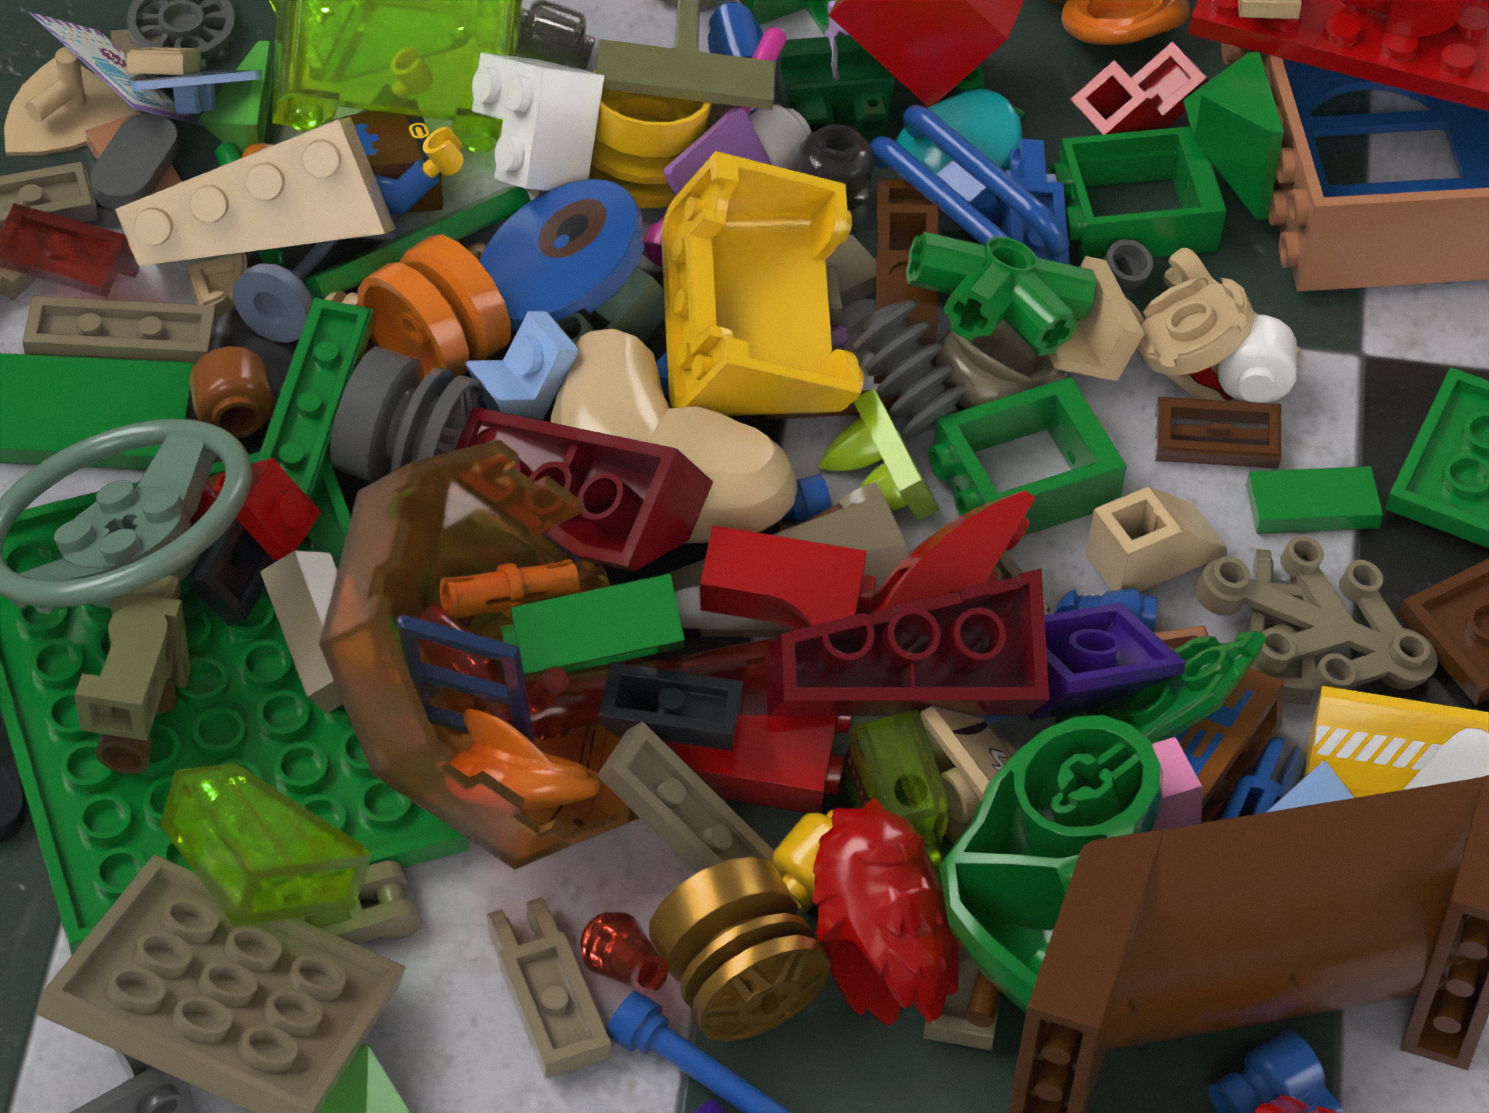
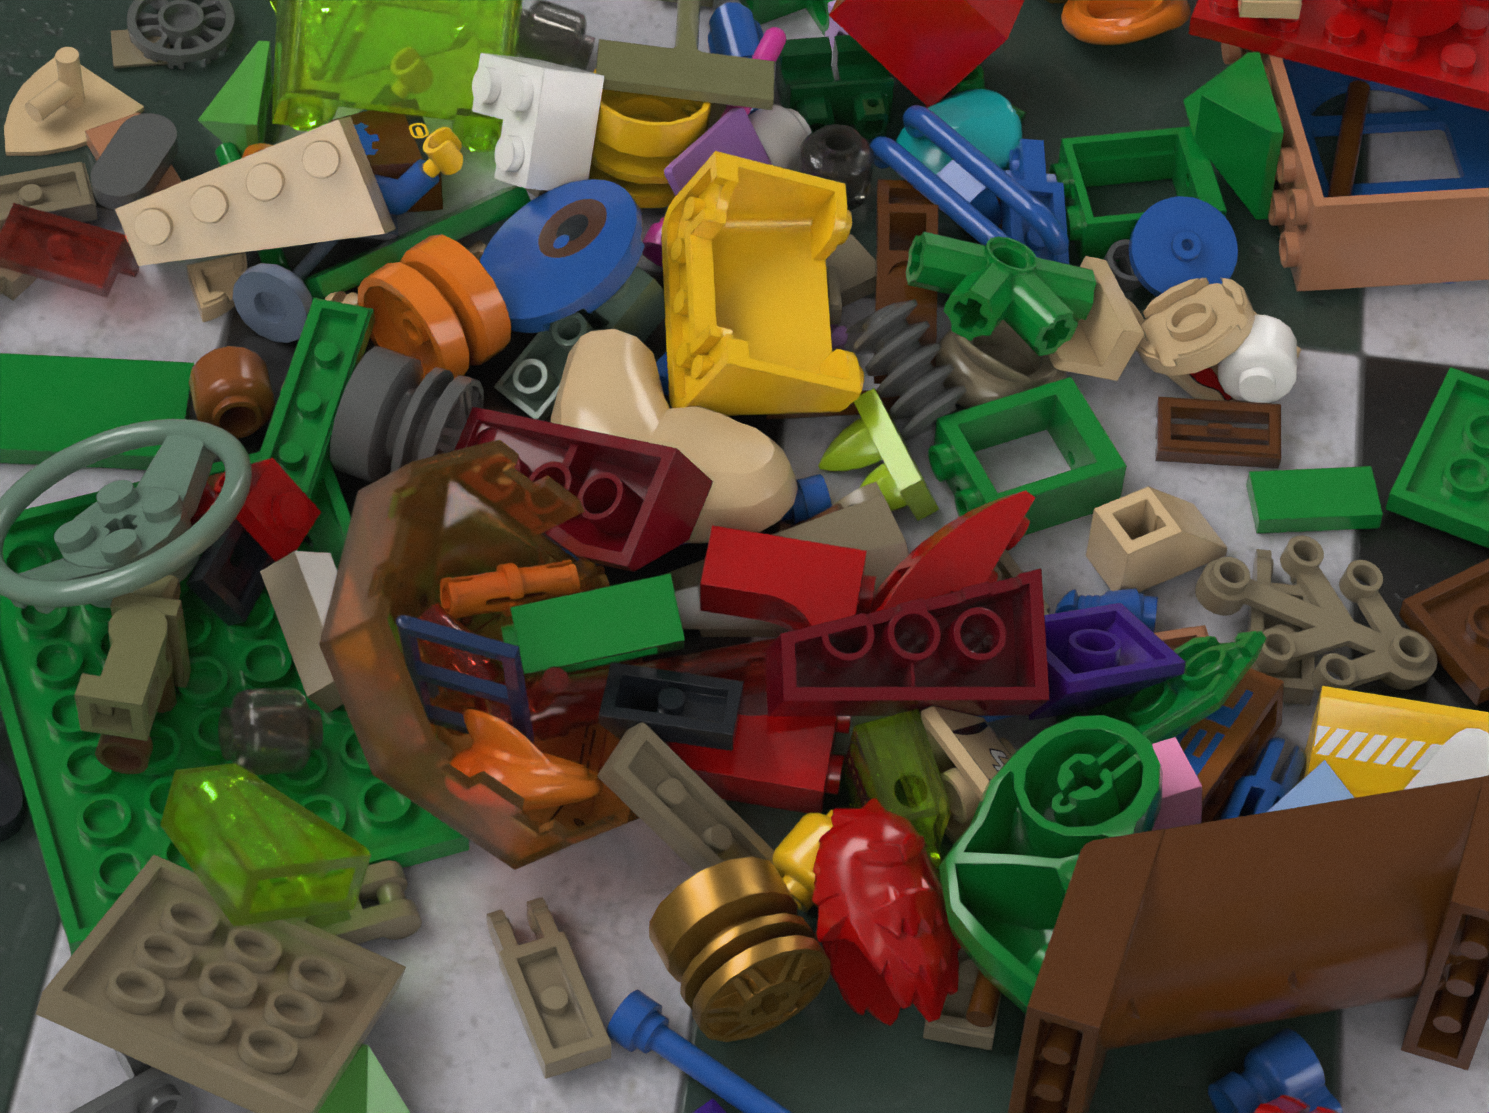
dark tan plate [23,296,217,365] -> none
sticker [29,12,202,125] -> none
tan tile [127,47,201,75] -> none
medium blue piece [131,70,263,115] -> none
light blue slope [465,311,579,421] -> none
clear red cone [580,912,668,994] -> none
brick [1070,41,1209,135] -> none
none -> clear smoke head [218,687,323,776]
none -> blue piece [1129,196,1238,297]
none -> reddish brown bar [1327,80,1370,197]

